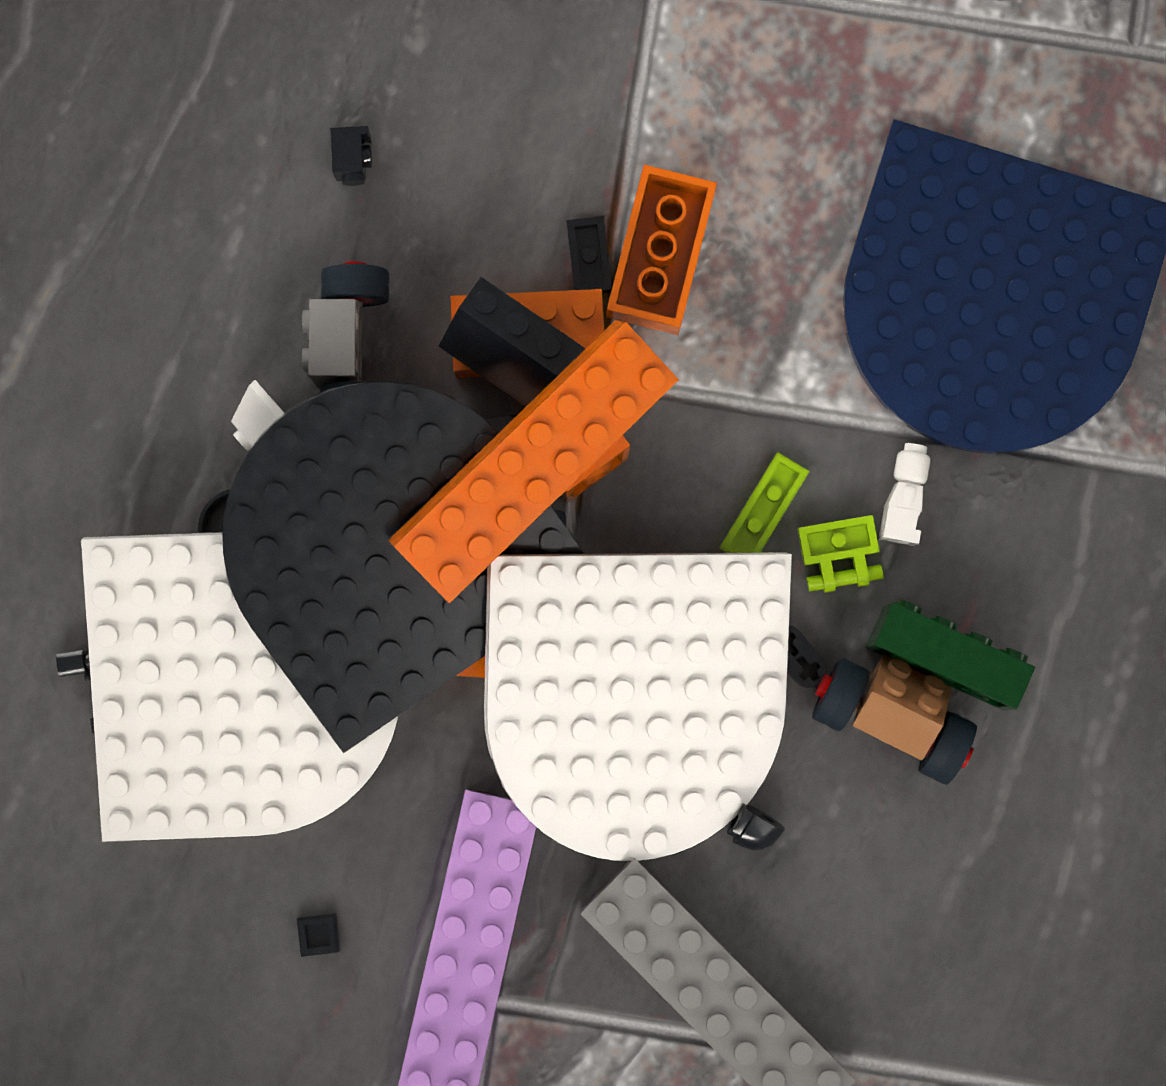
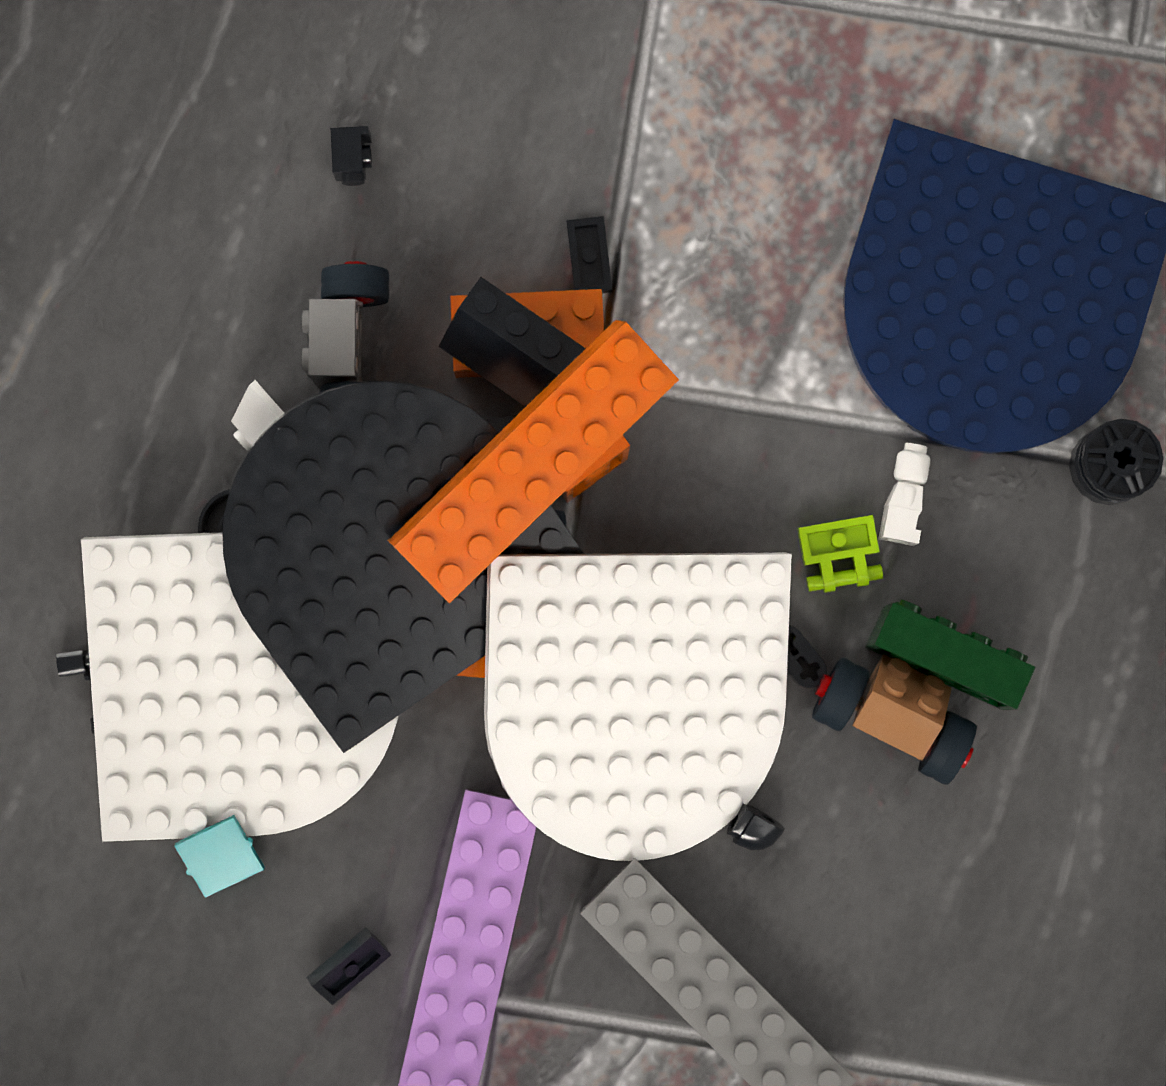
black tile [297,913,340,957] -> none
orange brick [606,164,717,336] -> none
lime tile [719,452,810,553] -> none
none -> piece [174,815,265,898]
none -> black plate [306,927,391,1005]
none -> black wheel [1069,419,1164,505]

